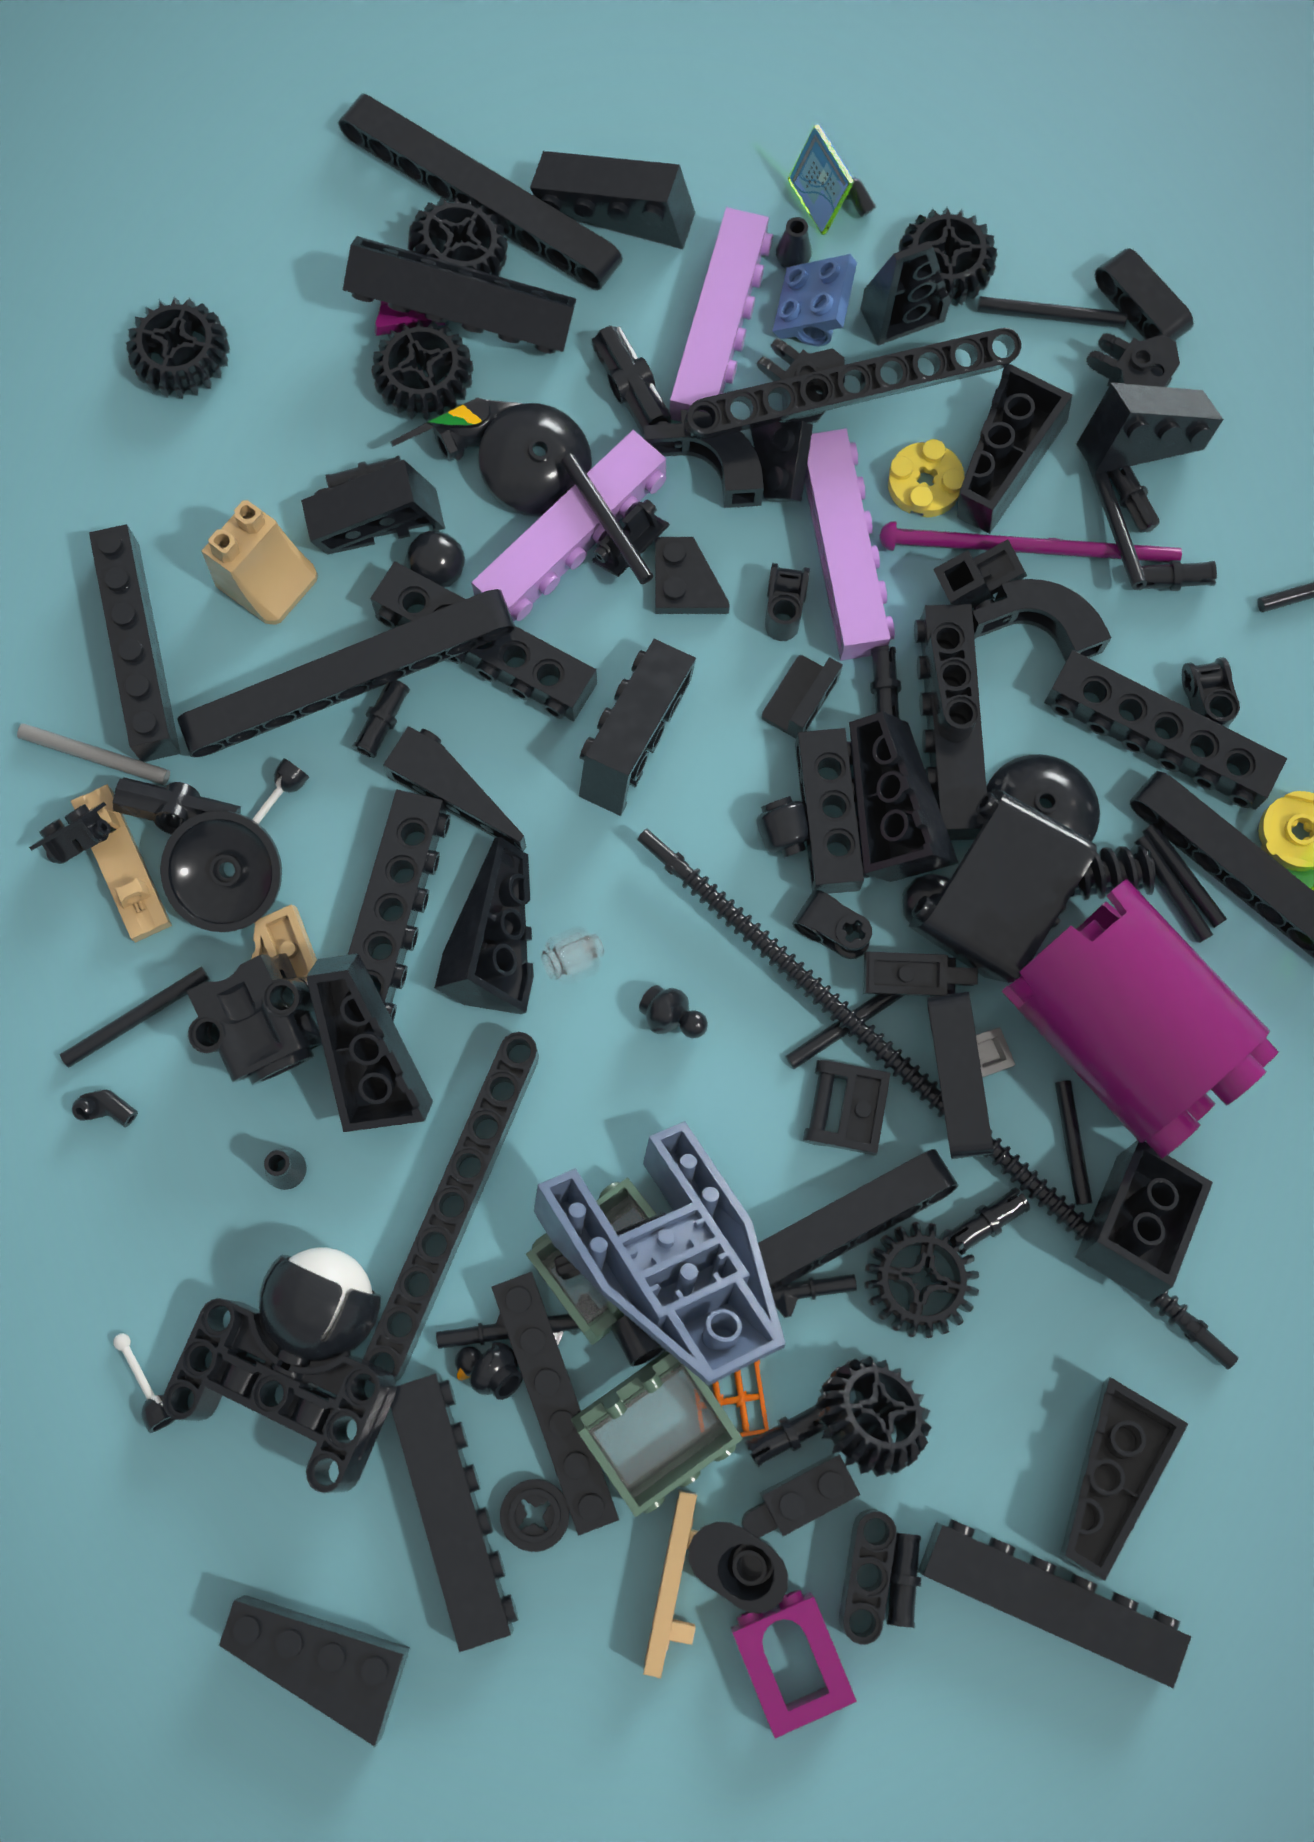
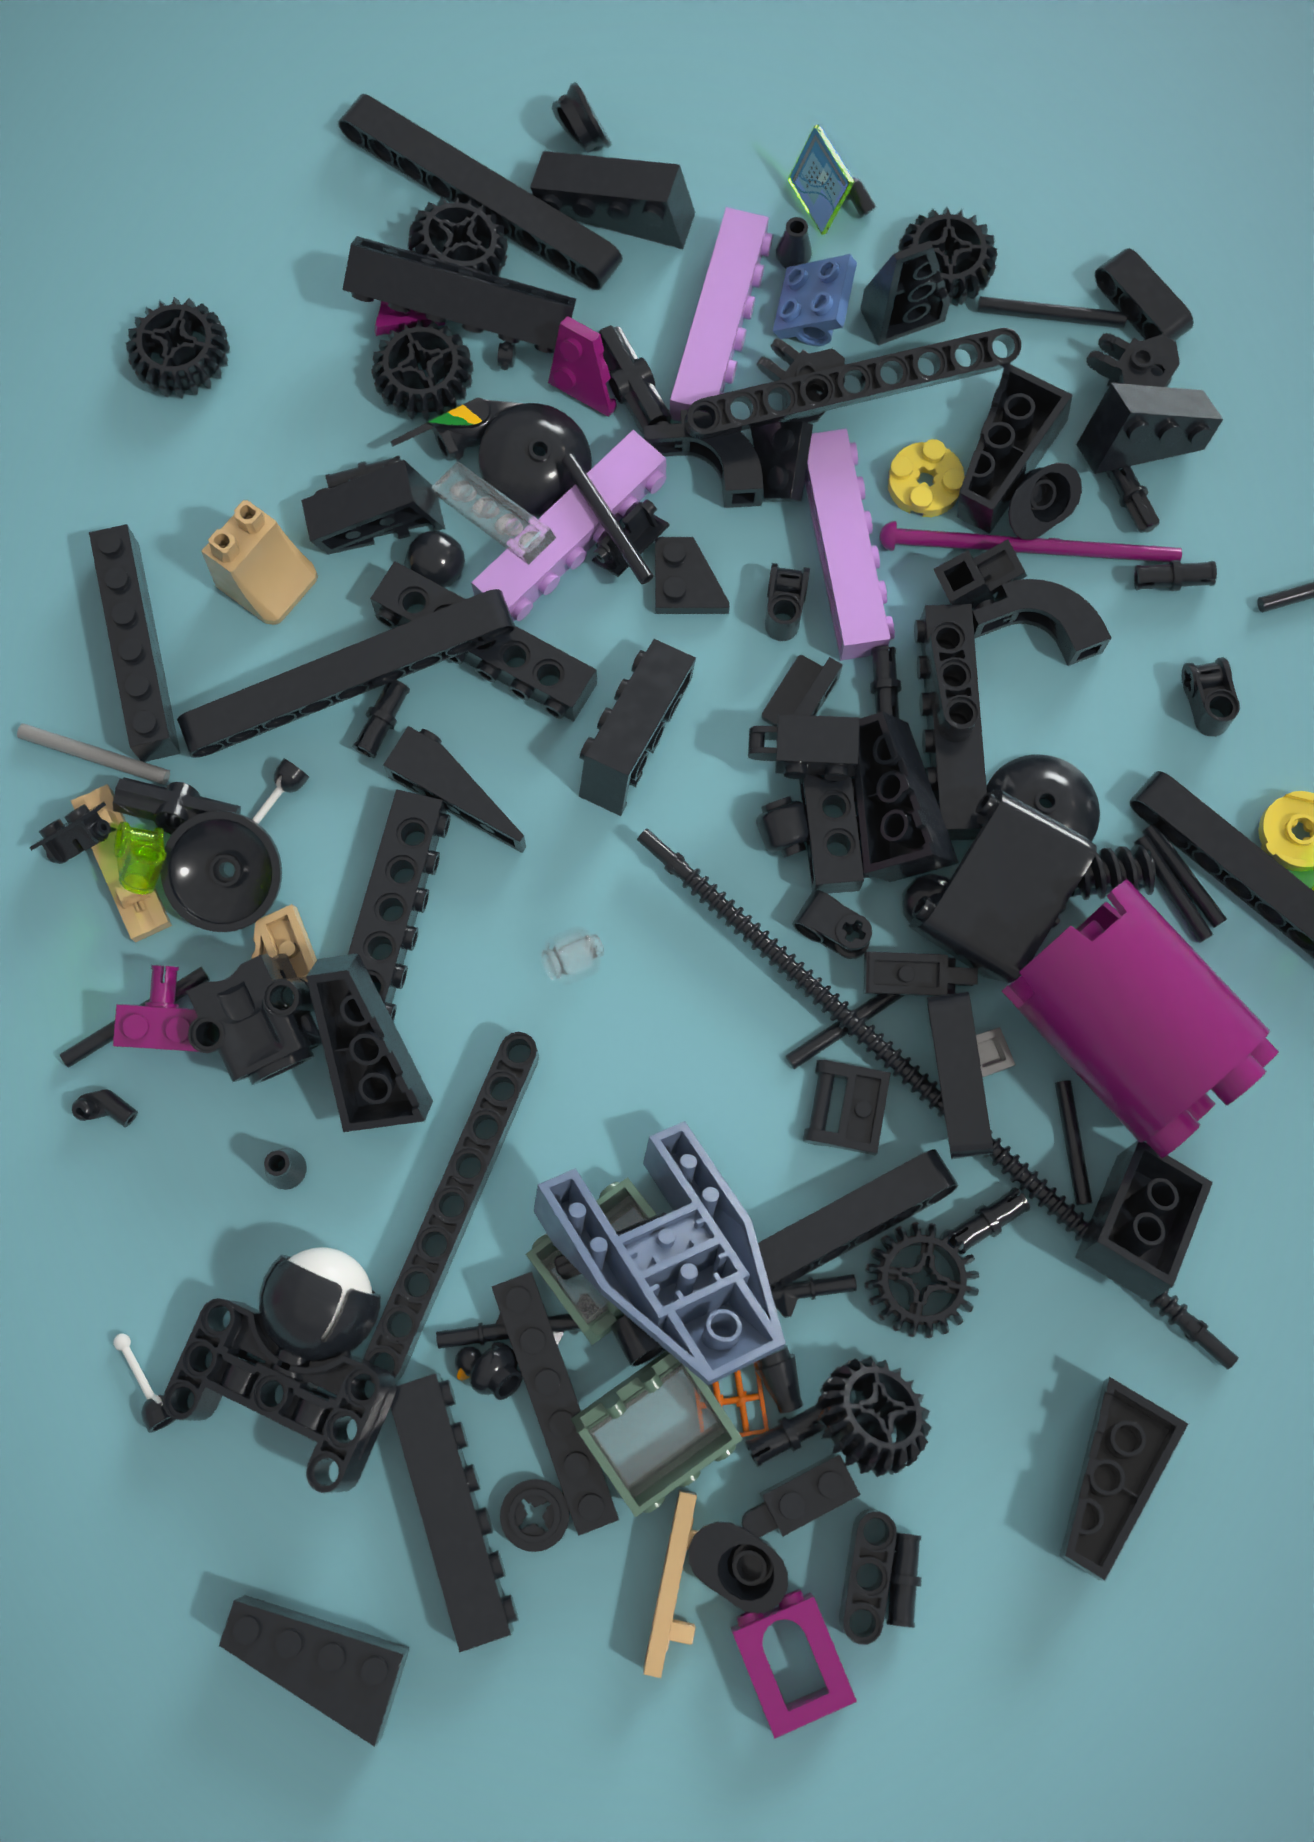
black wedge [434,836,534,1014] -> none
black animal [639,985,708,1039] -> none
black brick [918,1519,1192,1689] -> none
black brick [1044,650,1287,810] -> none
black piece [1087,463,1147,590] -> none
none -> magenta brick [113,965,199,1052]
none -> clear neon green piece [114,821,166,894]
none -> clear plate [431,461,556,565]
none -> black piece [498,341,516,370]
none -> magenta wing [548,316,617,417]
none -> black hat [551,82,612,153]
none -> black brick [748,714,859,781]
none -> black cone [755,1345,803,1414]
none -> black piece [1008,462,1082,540]

